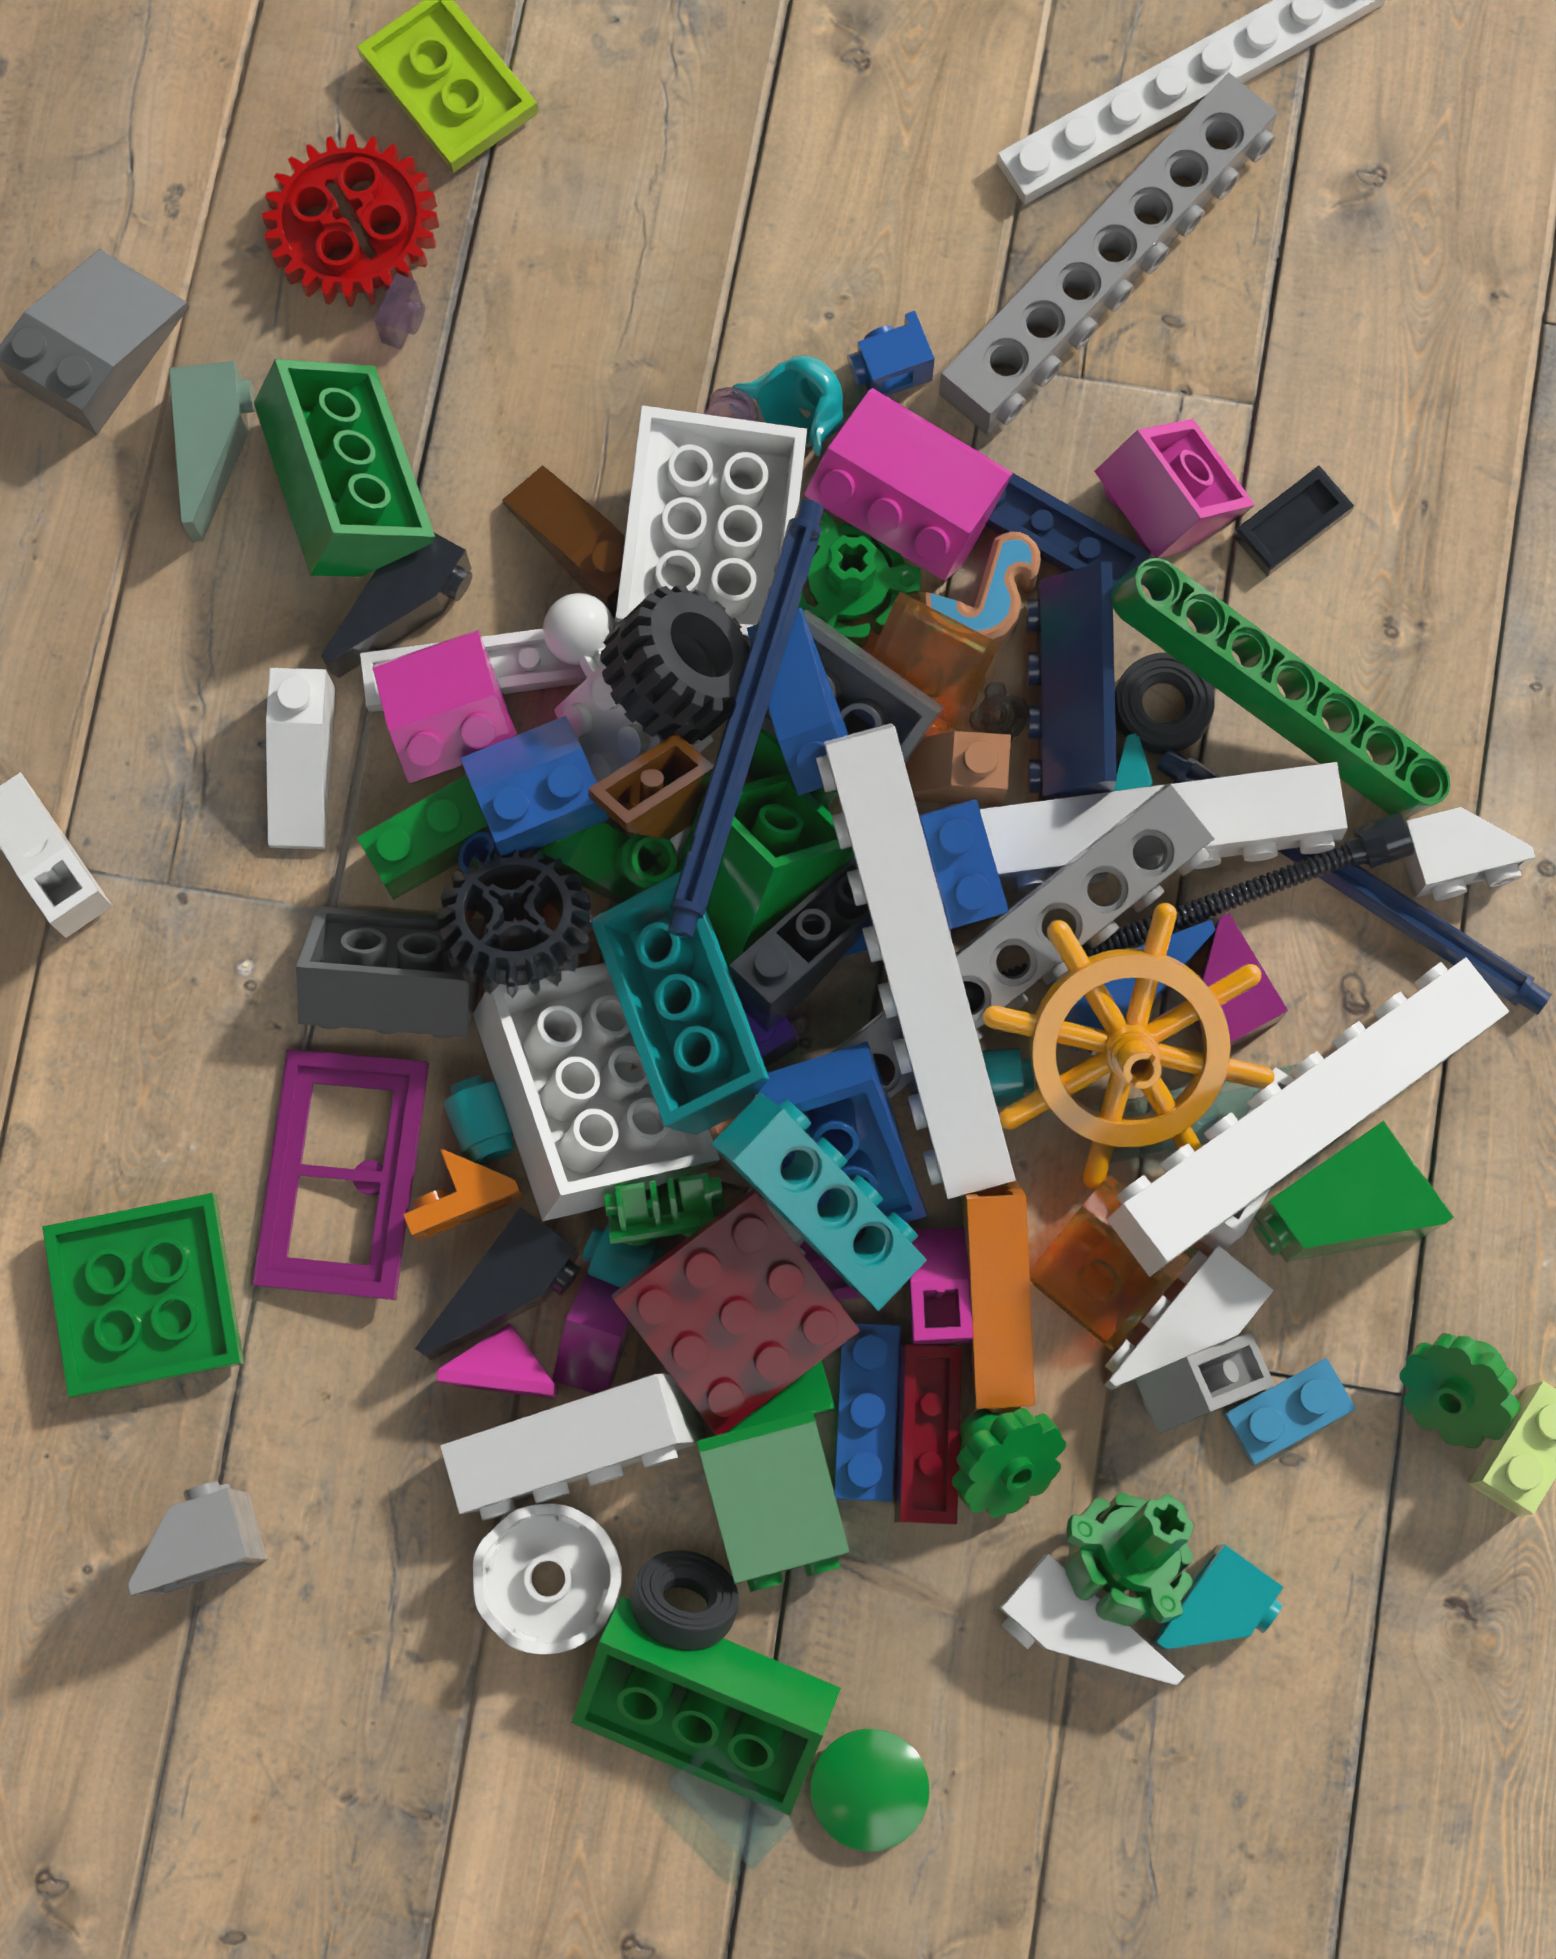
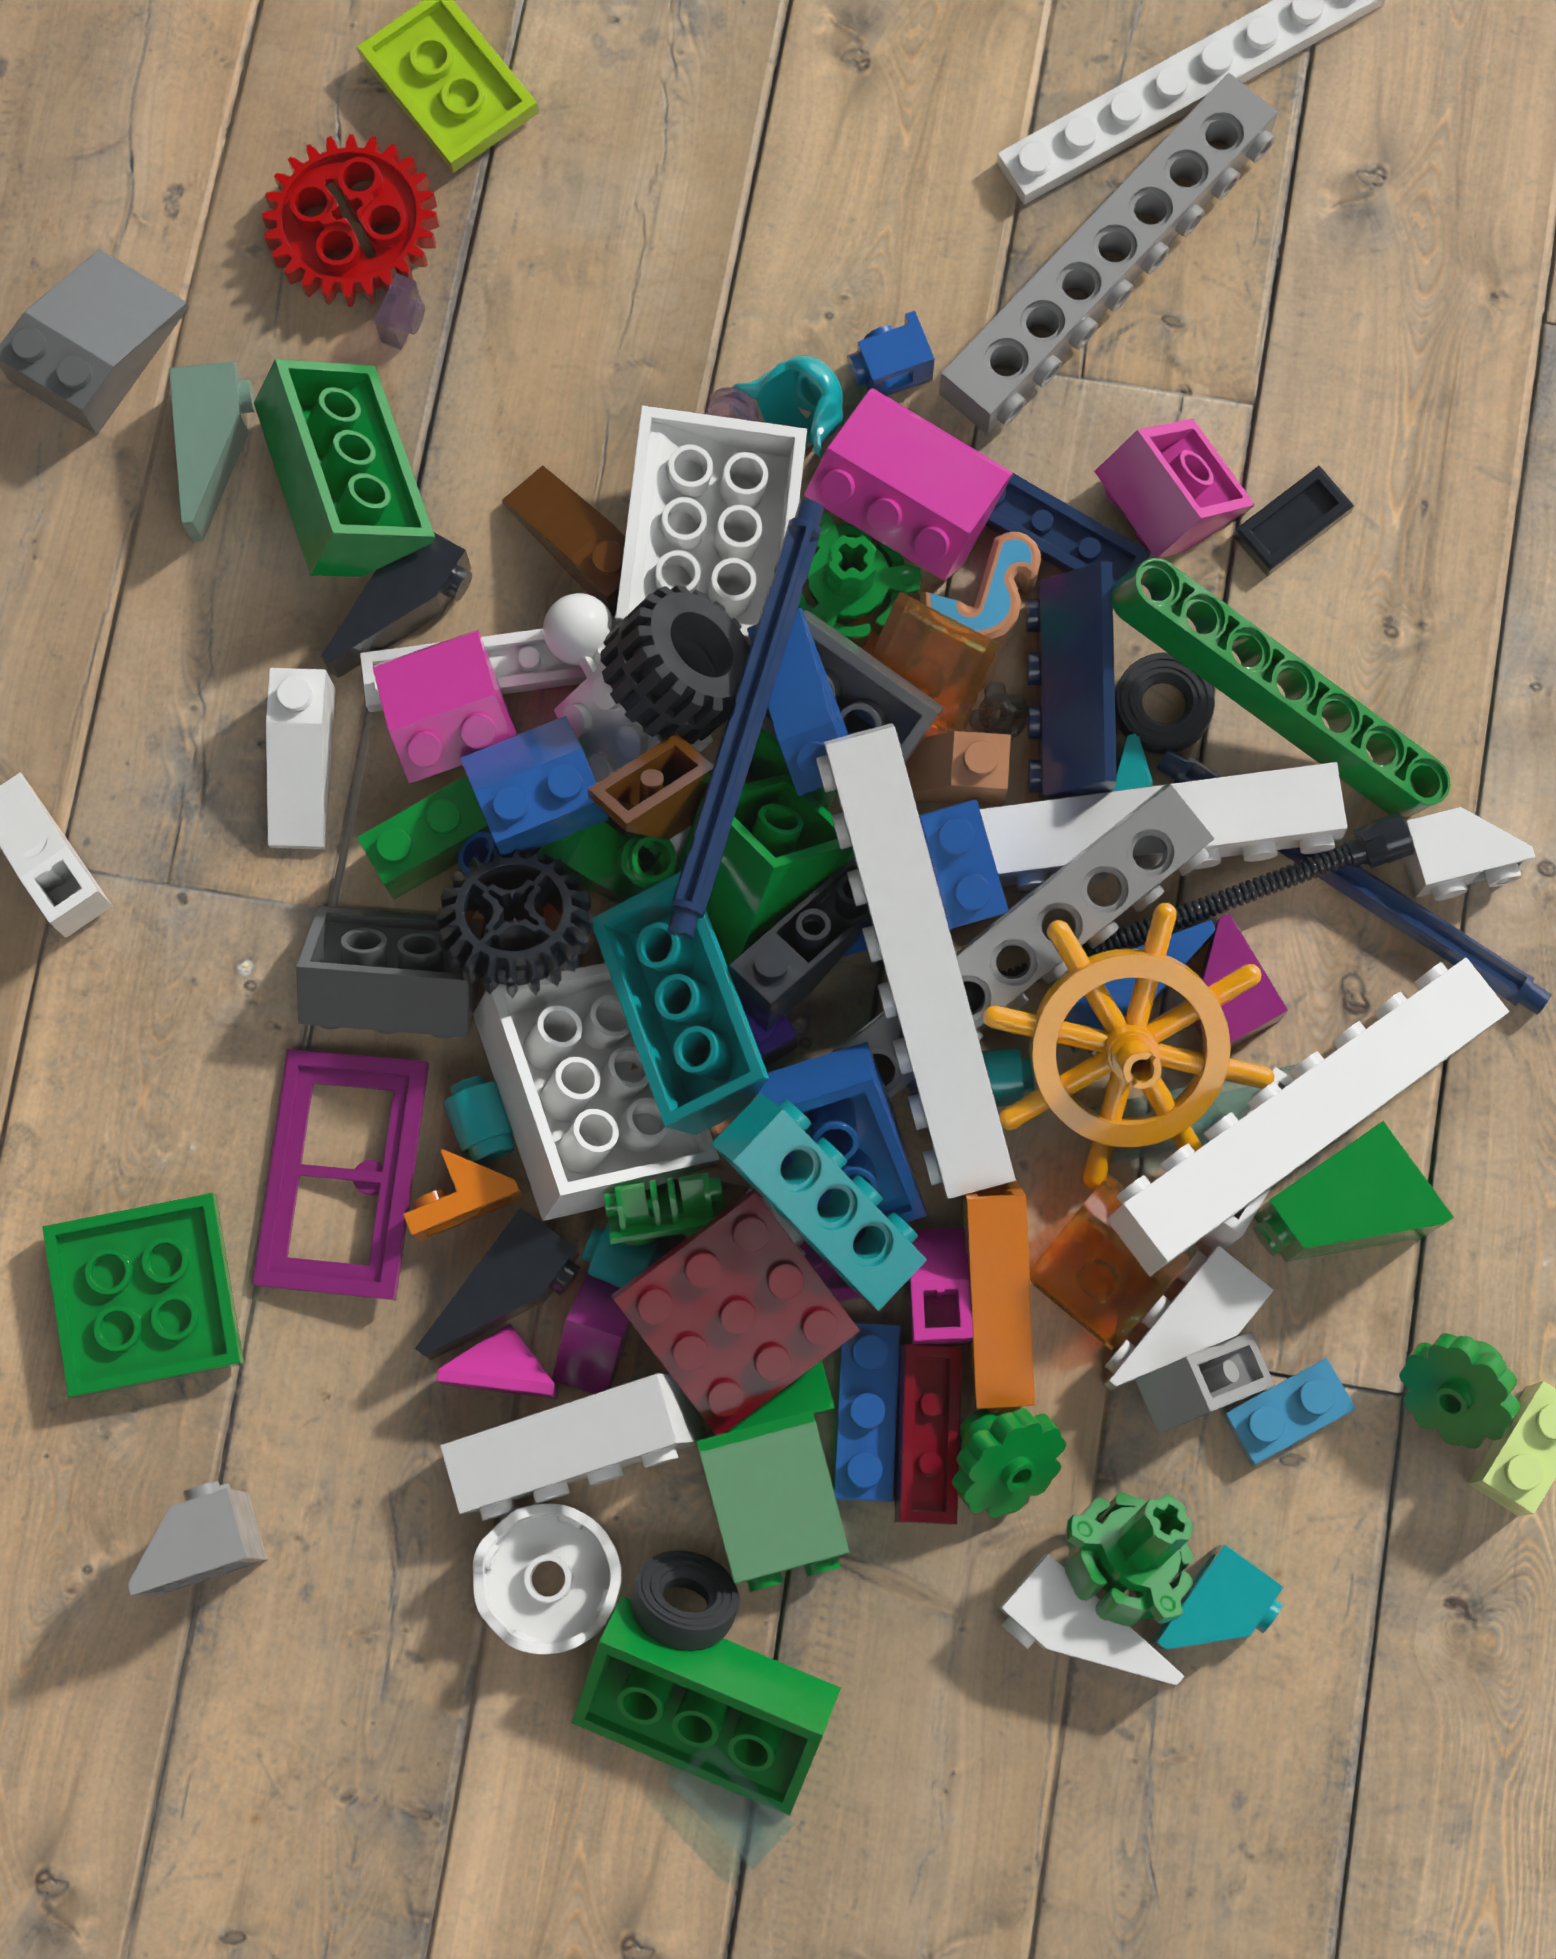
green dish [810,1728,930,1852] -> none

